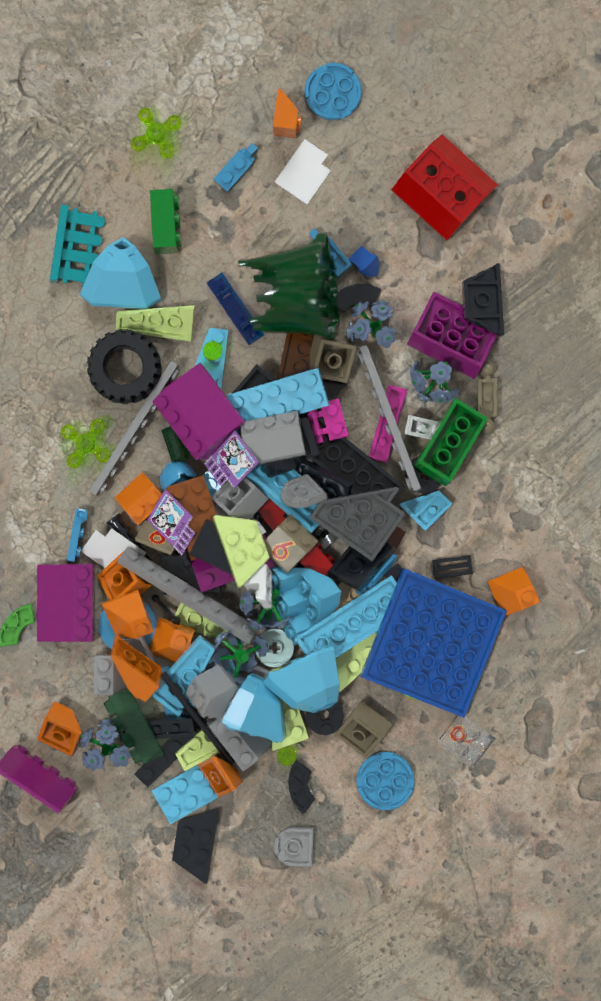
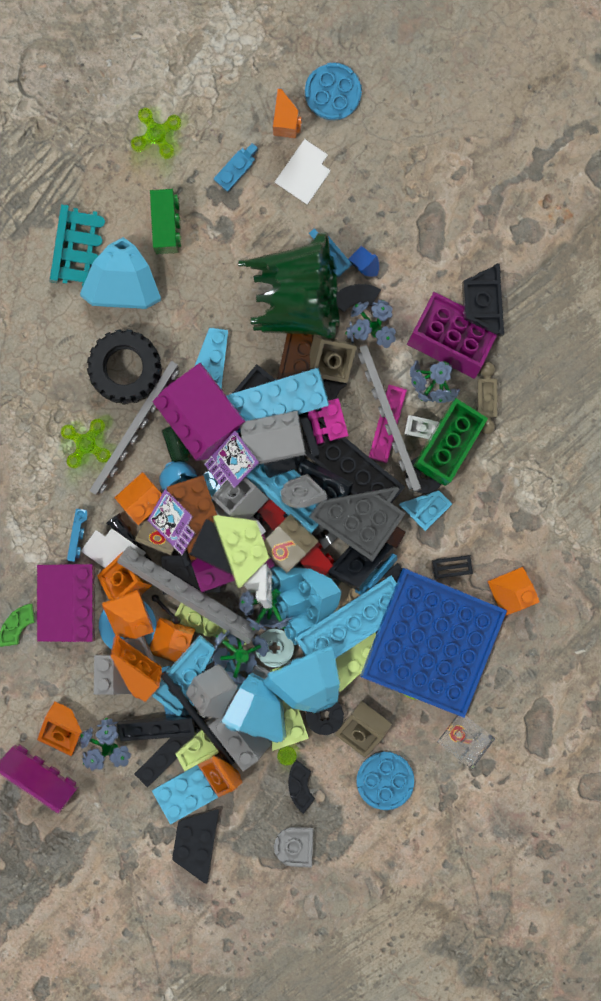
clear green windscreen [103,688,164,764] -> none
yellowish green wing [116,305,195,341] -> none
clear neon green tile [203,341,222,361] -> none
clear blue hinge [206,272,265,346] -> none
red slope [391,134,498,241] -> none

